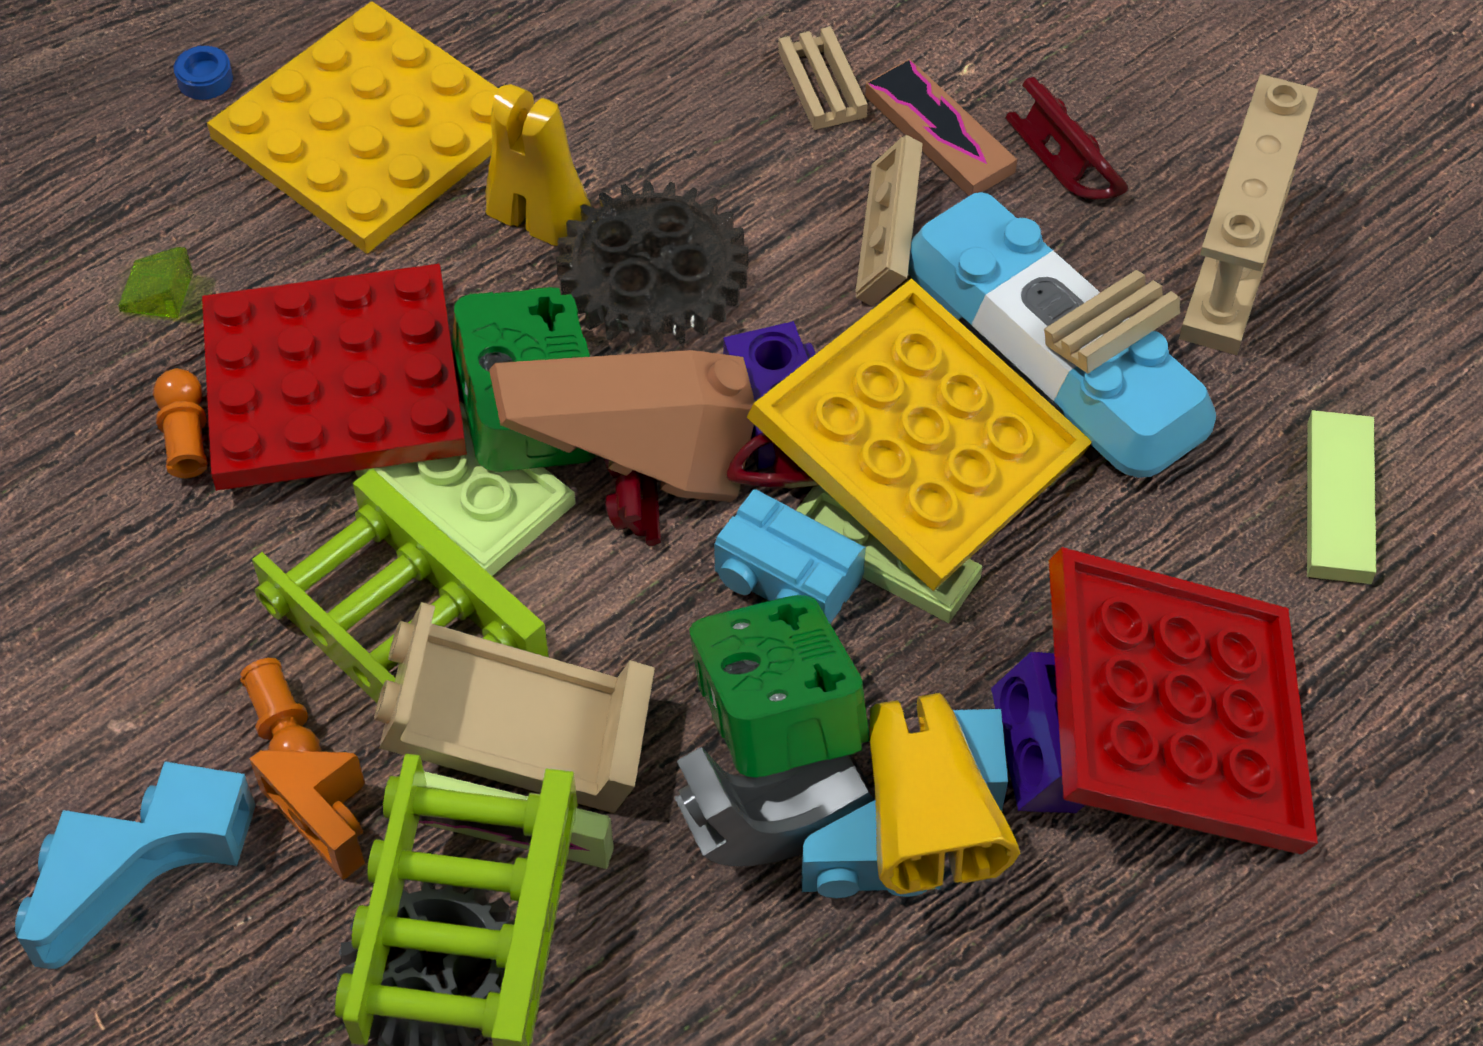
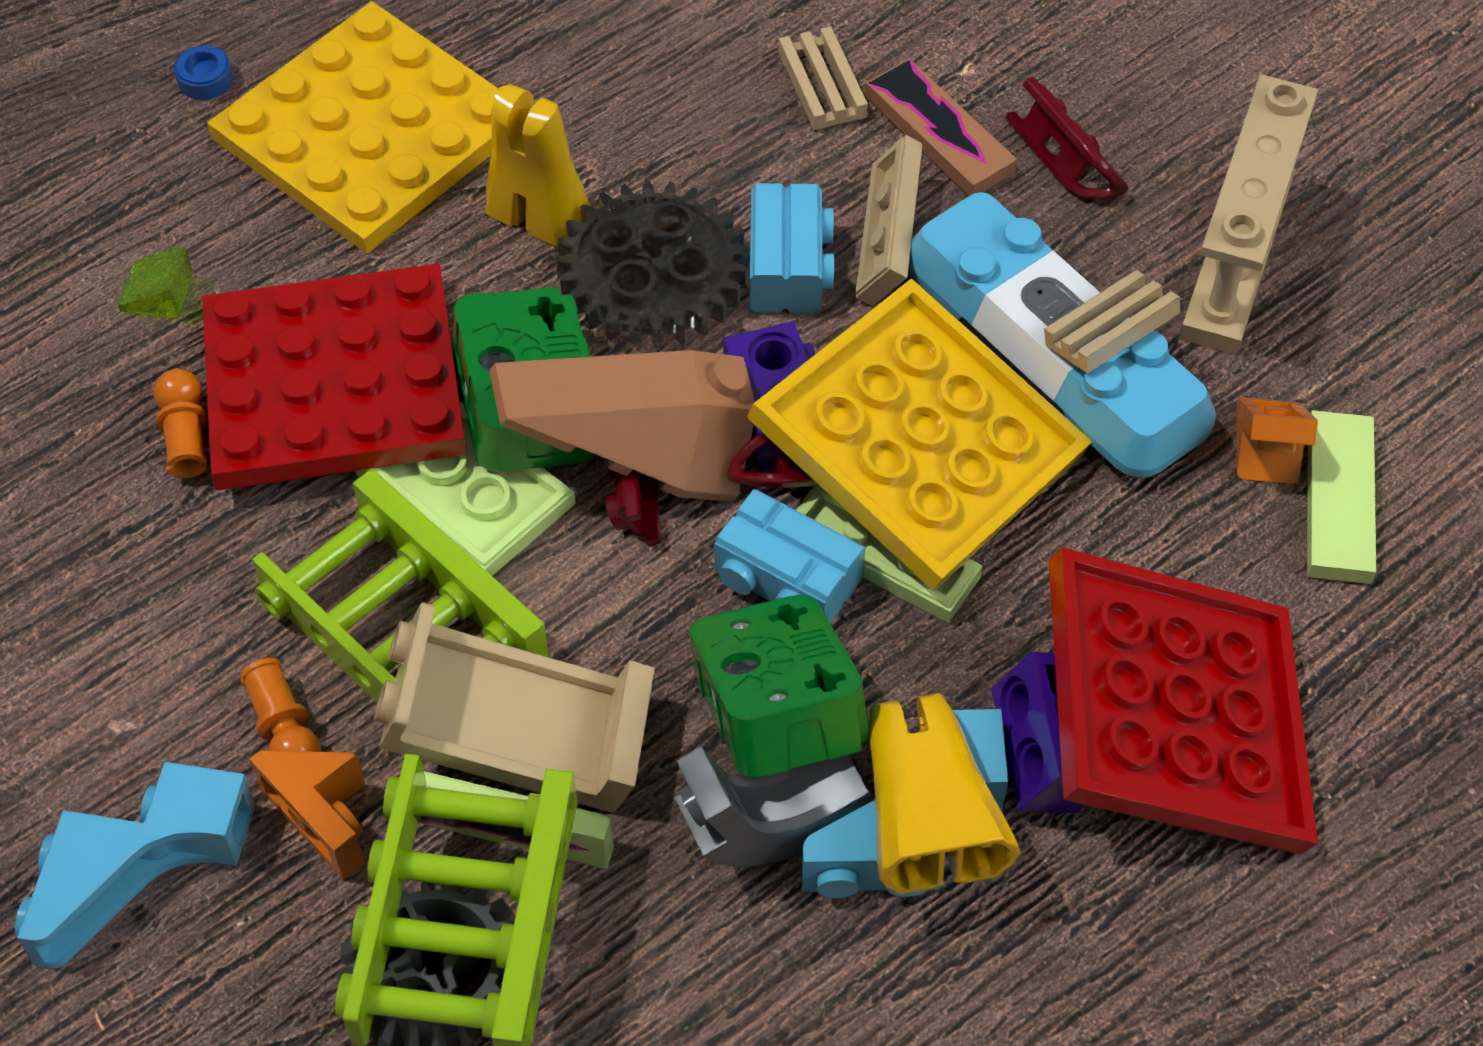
none -> medium azure brick [750,183,834,313]
none -> orange slope [1236,397,1318,484]

